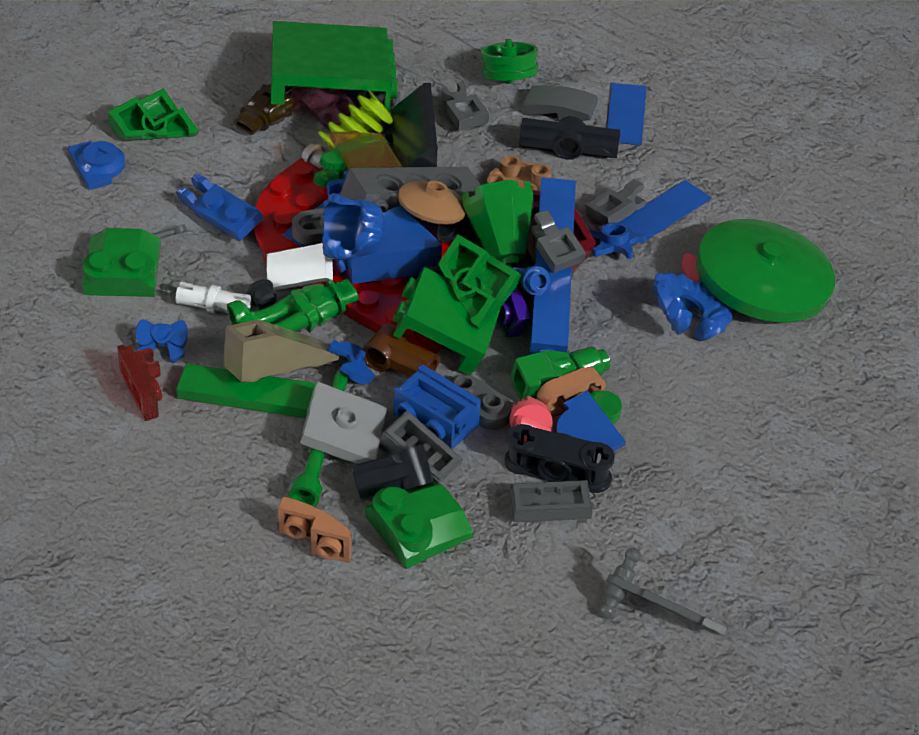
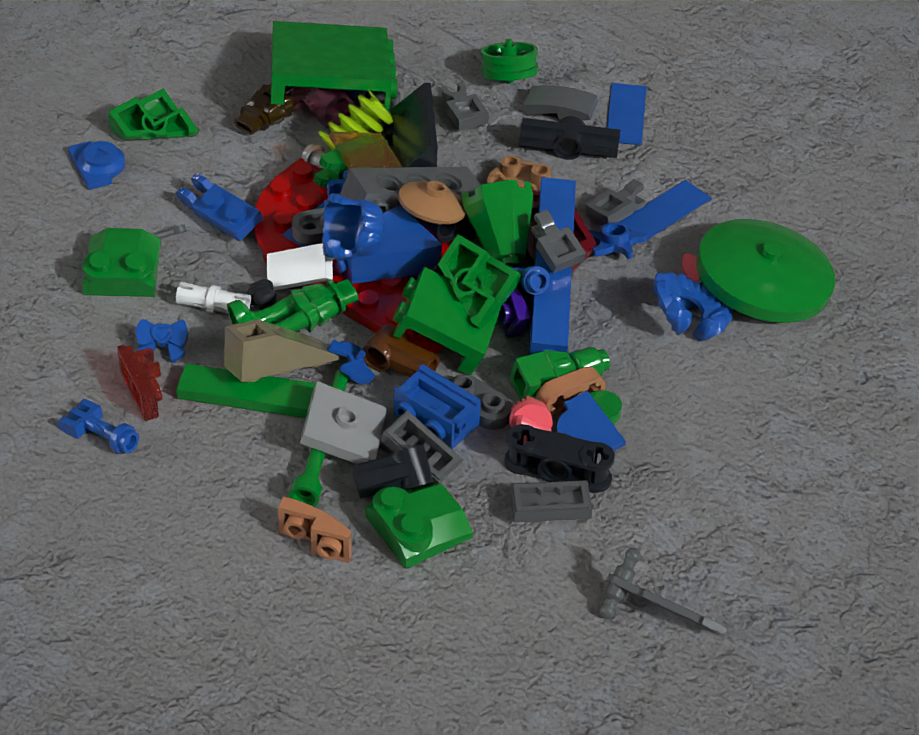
none -> blue hinge [57,399,139,454]

